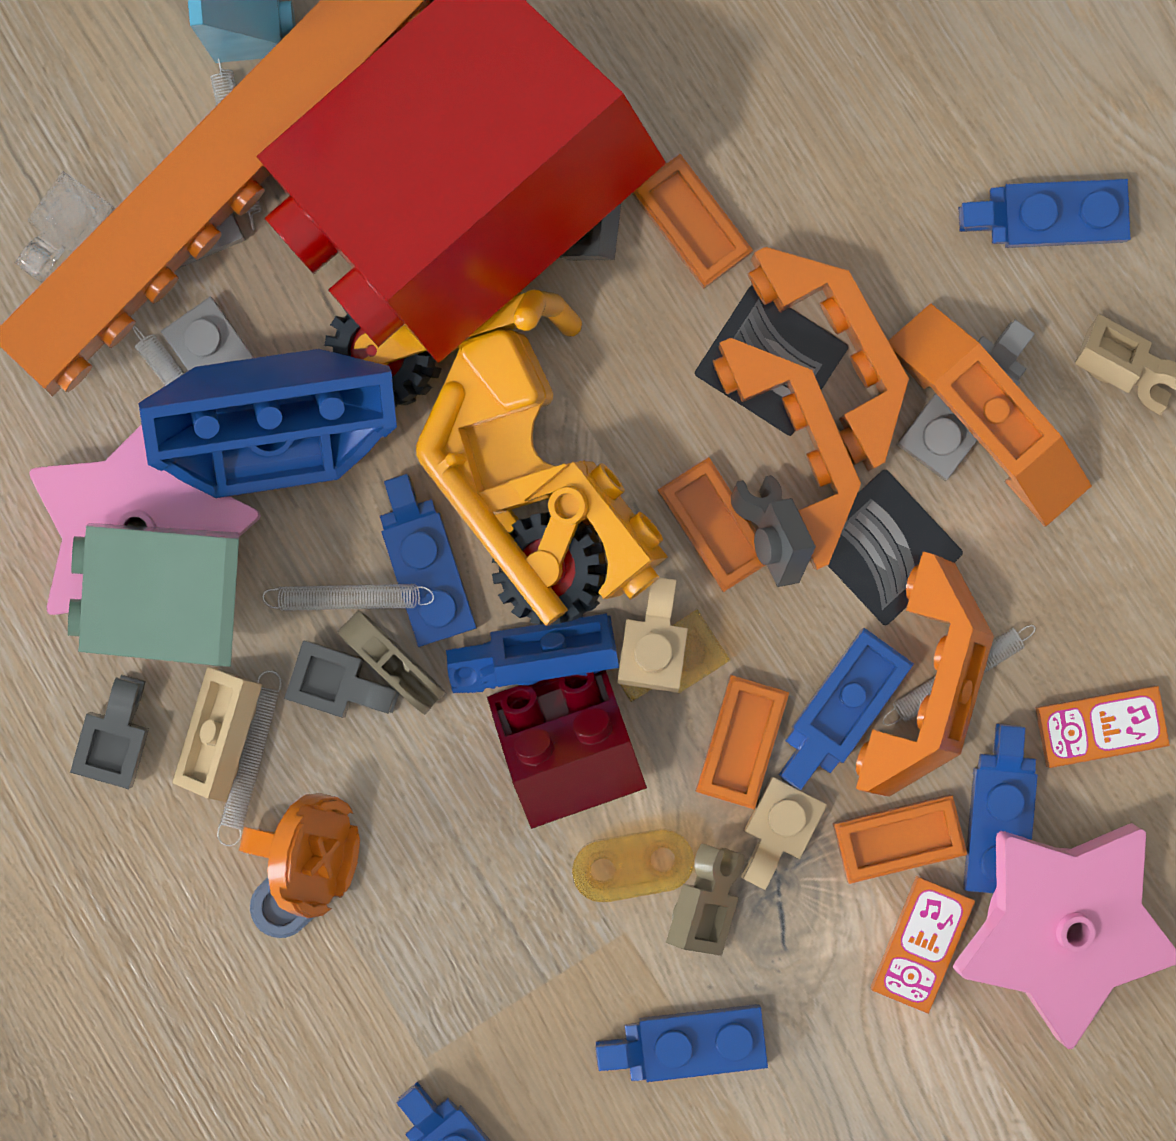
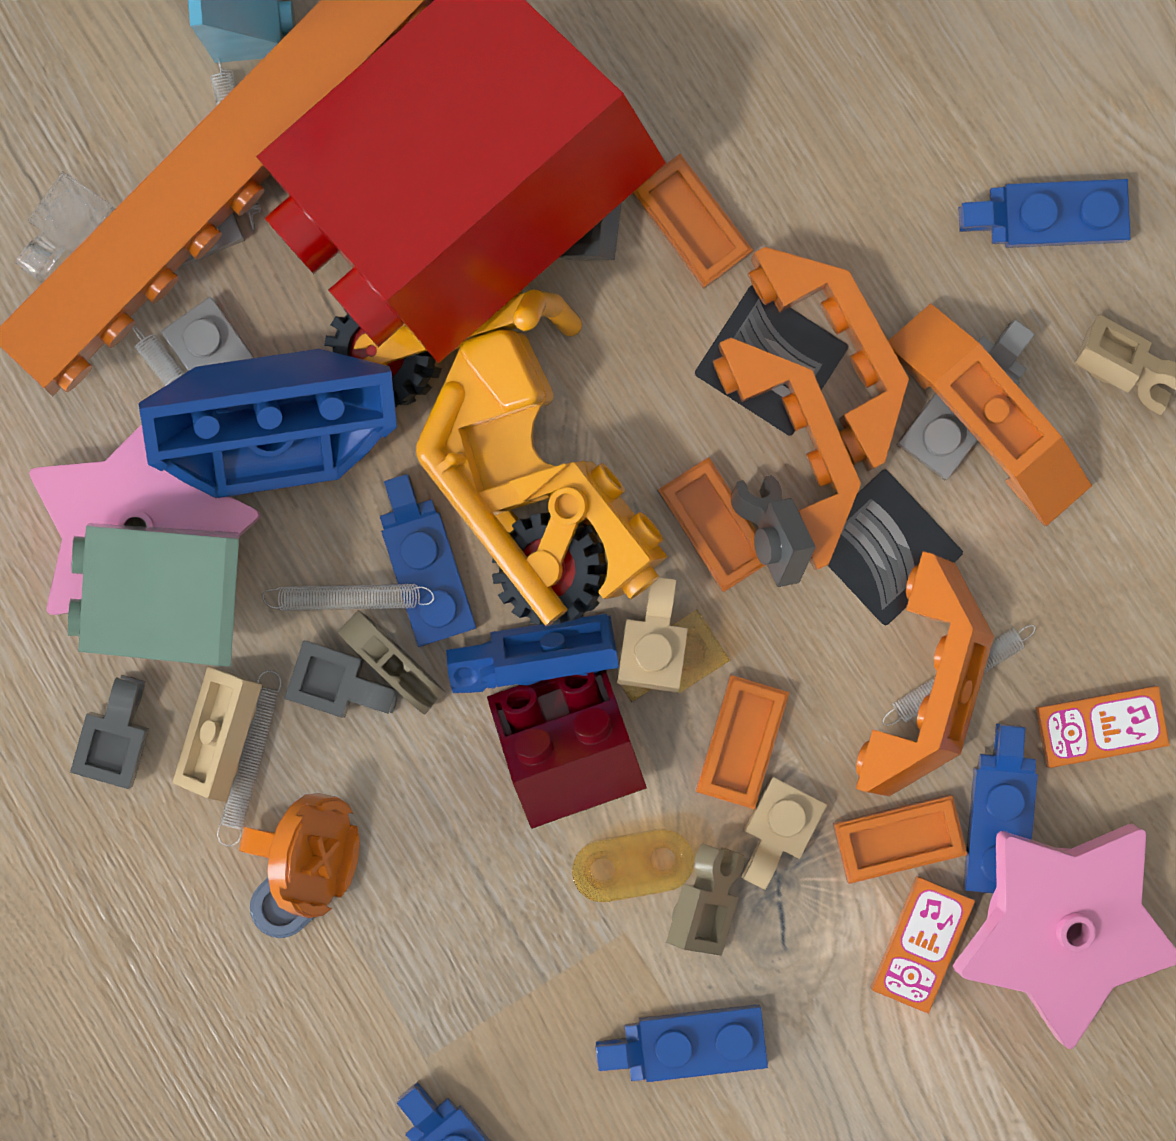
blue hinge [778,628,914,790] -> none

